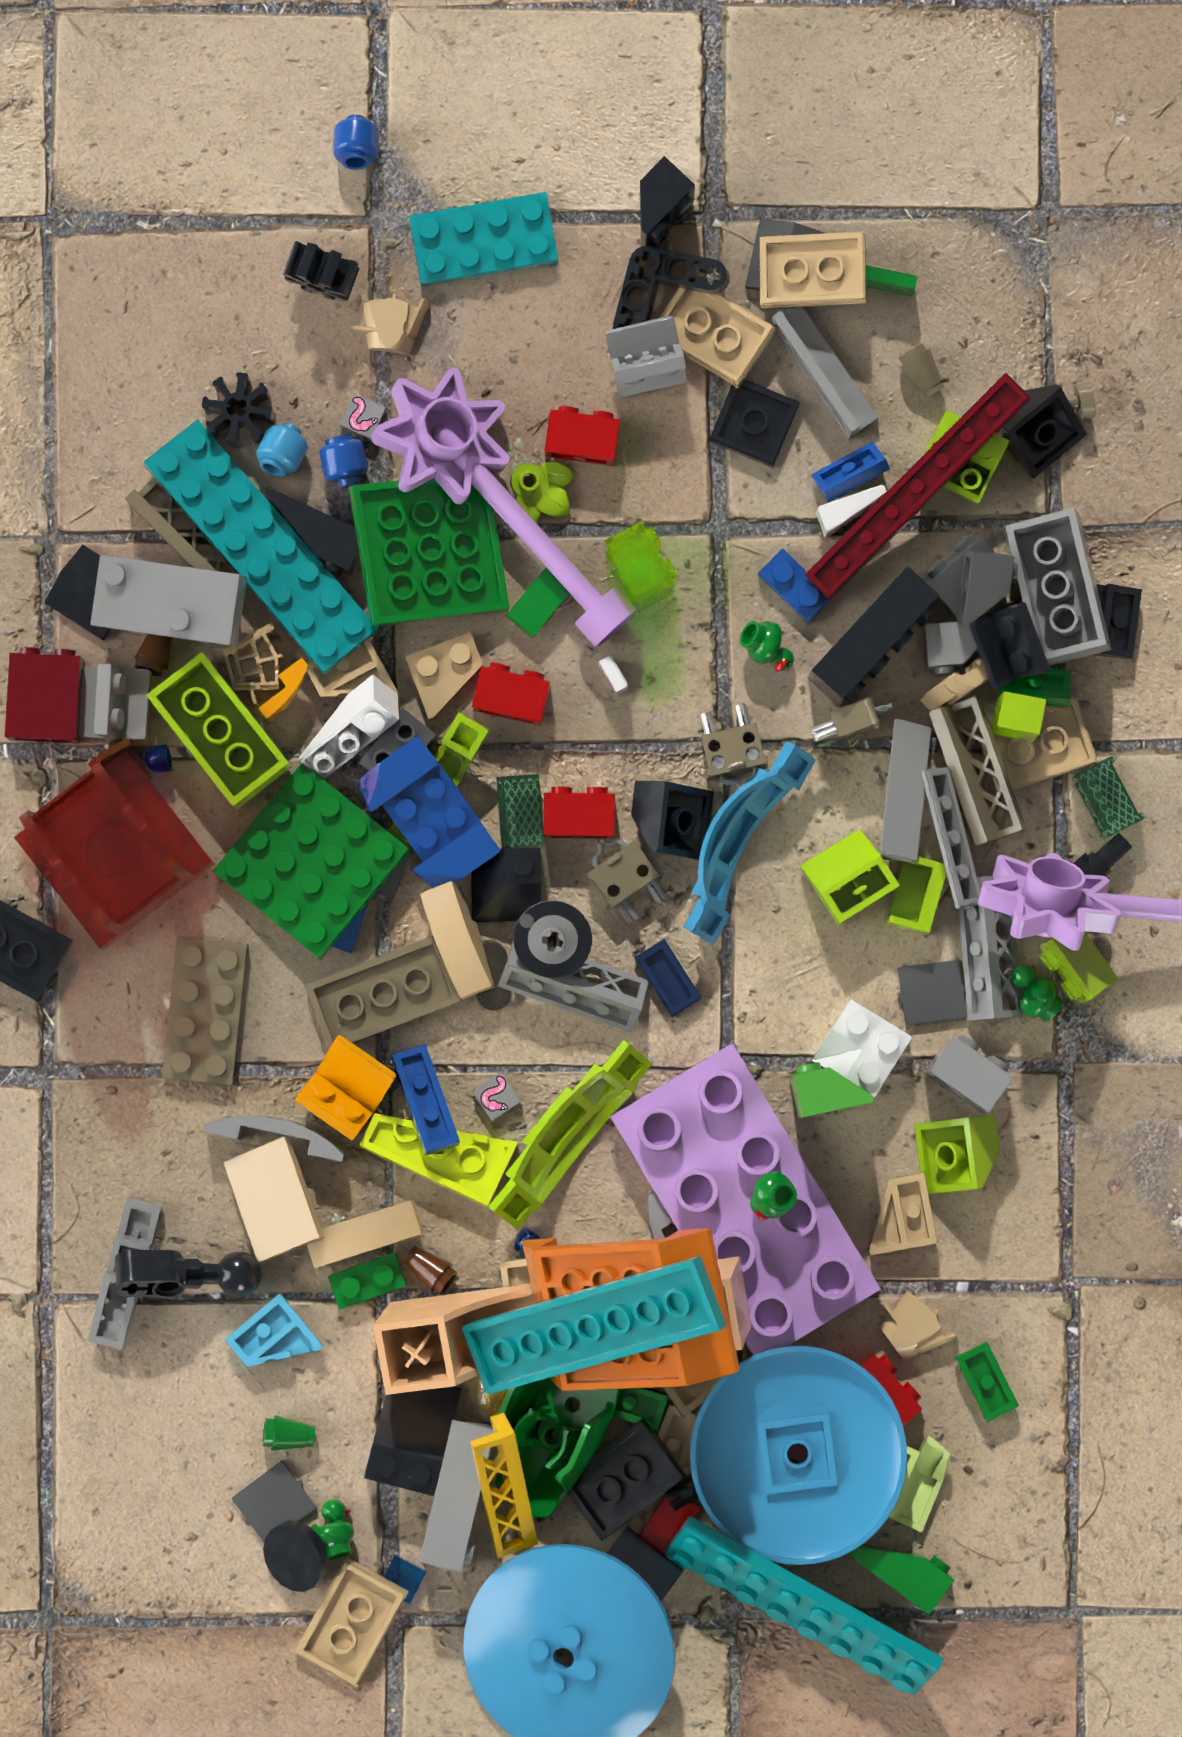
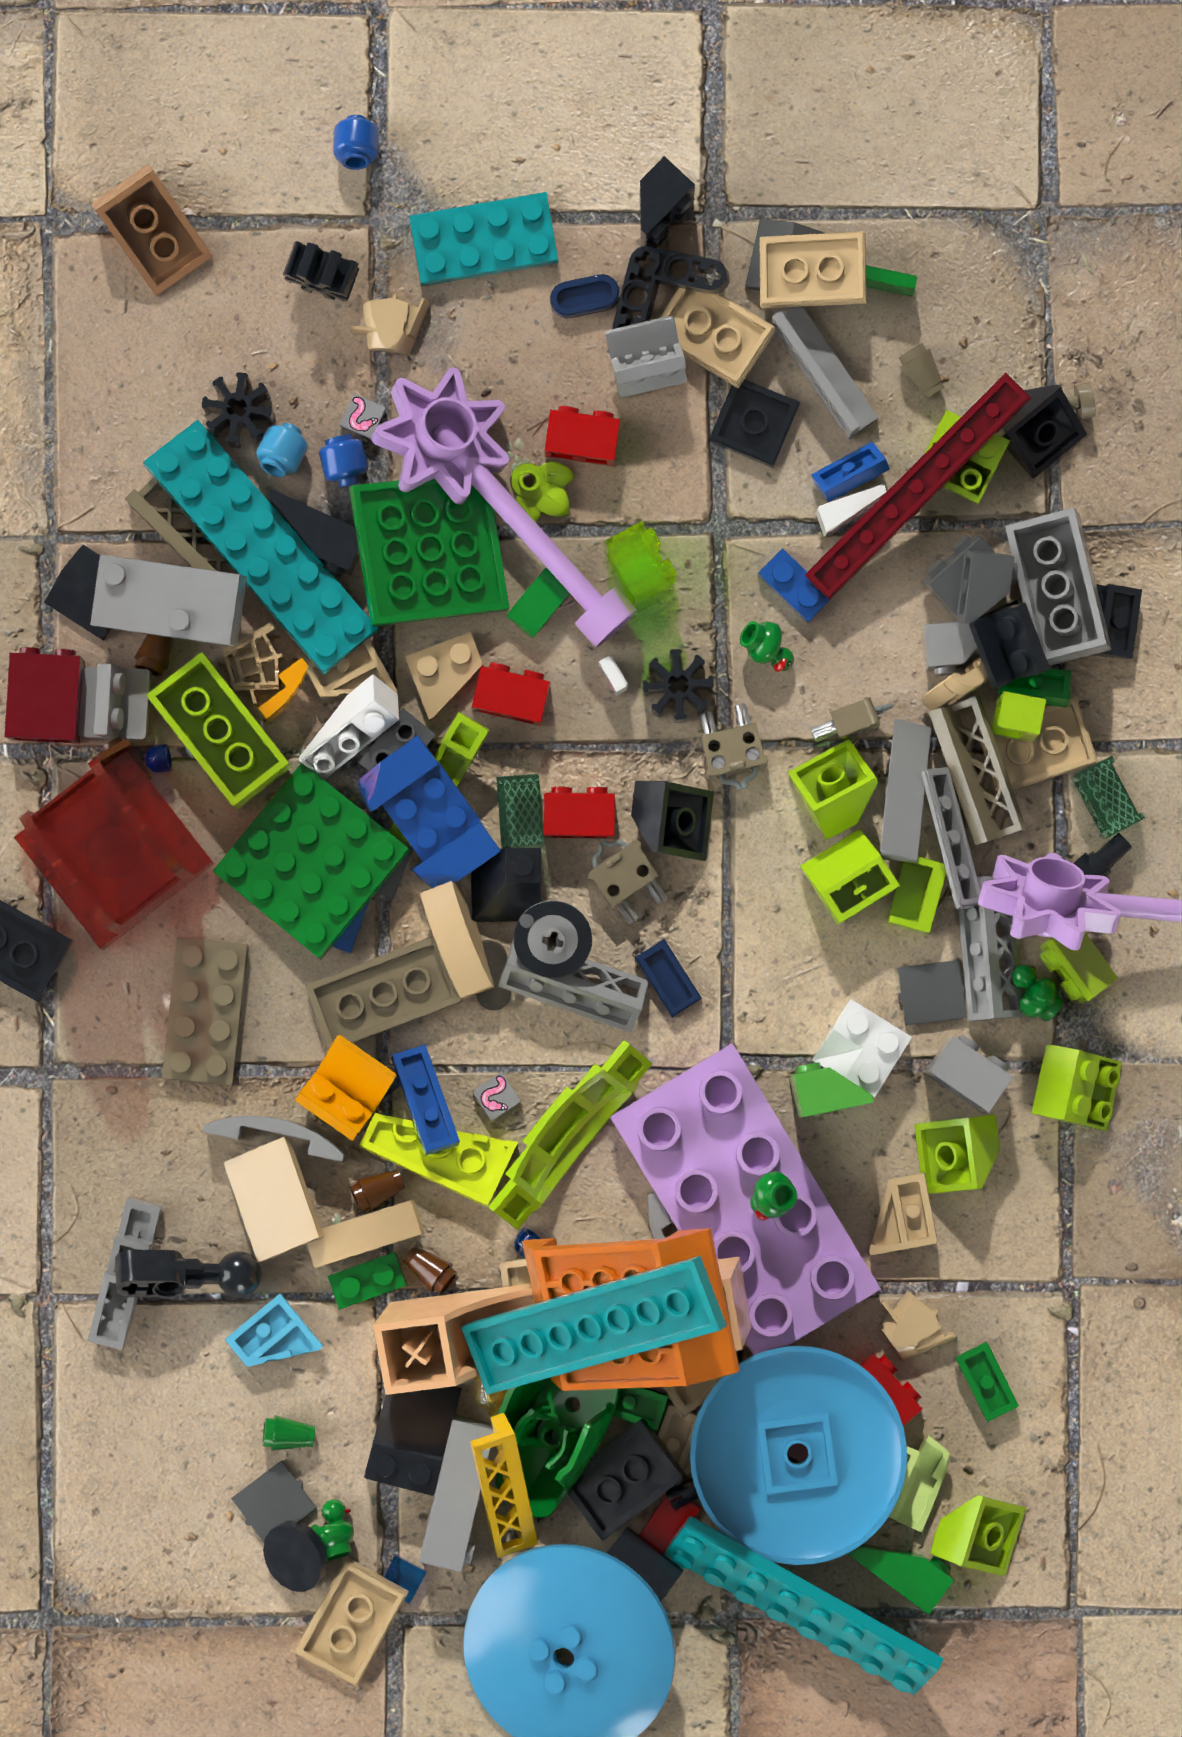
dark azure piece [683,741,816,945] -> none
black brick [808,566,939,707] -> none
none -> medium nougat slope [91,163,213,296]
none -> reddish brown cone [350,1169,405,1212]
none -> dark blue tile [550,274,619,318]
none -> black gear [642,649,714,723]
none -> lime slope [787,739,878,840]
none -> lime slope [930,1495,1026,1576]
none -> lime slope [1031,1044,1122,1131]

